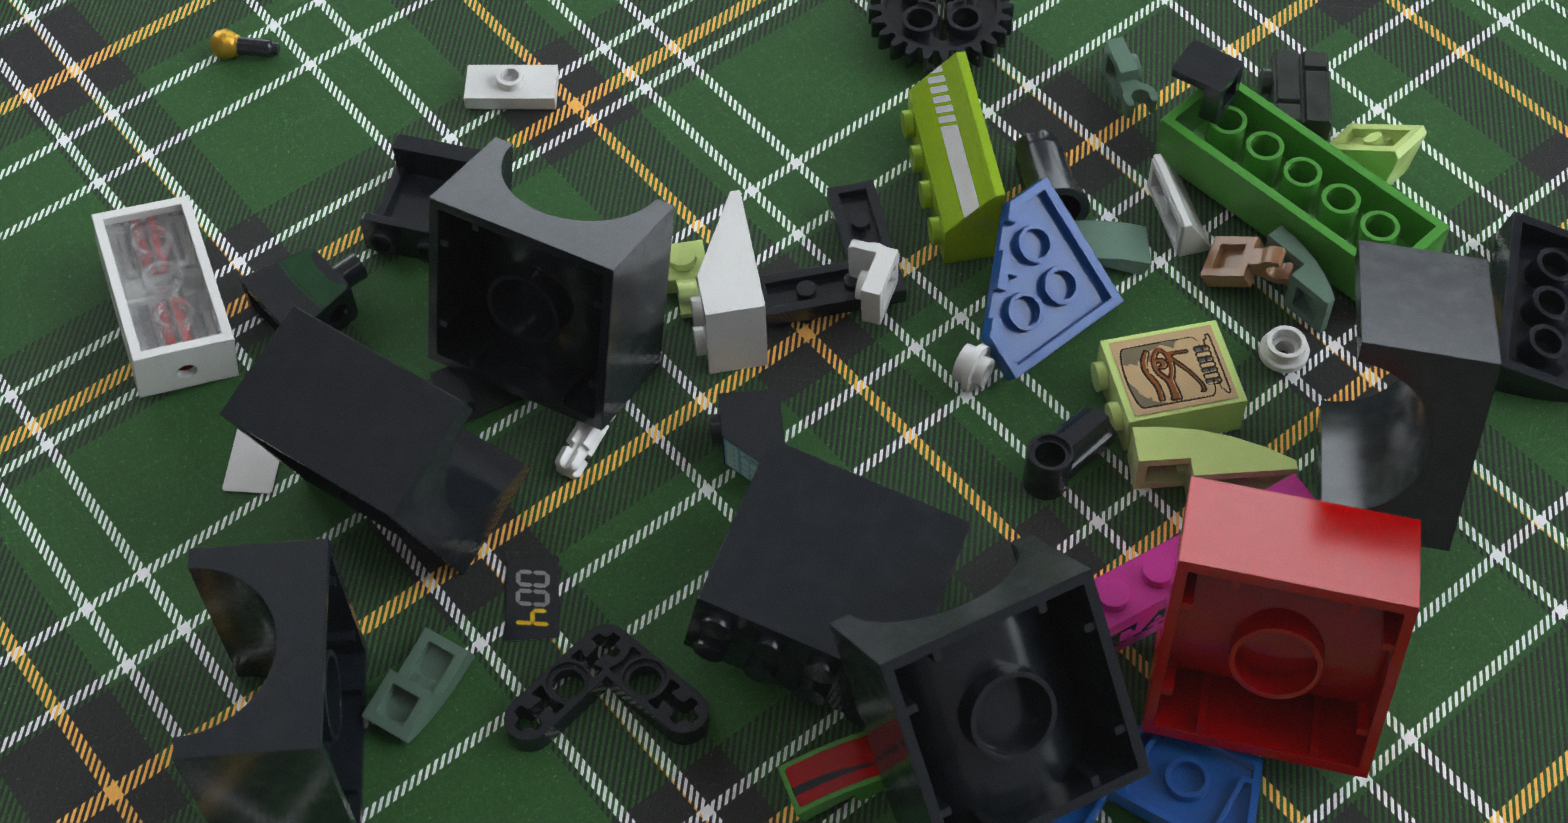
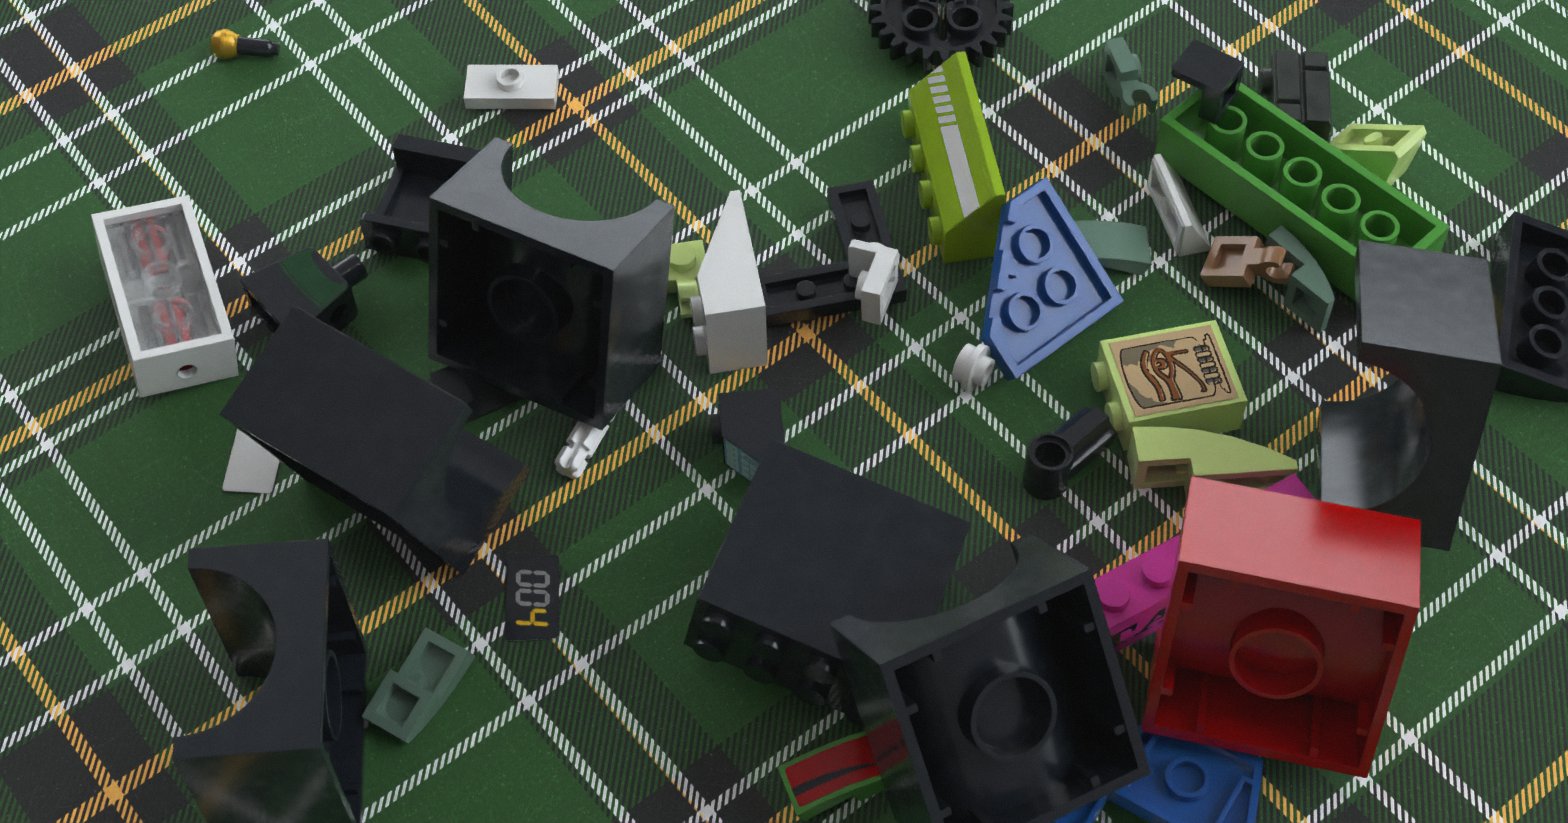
black beam [504,624,710,752] -> none
black plant [1015,130,1090,221] -> none
white plate [1258,325,1310,373] -> none

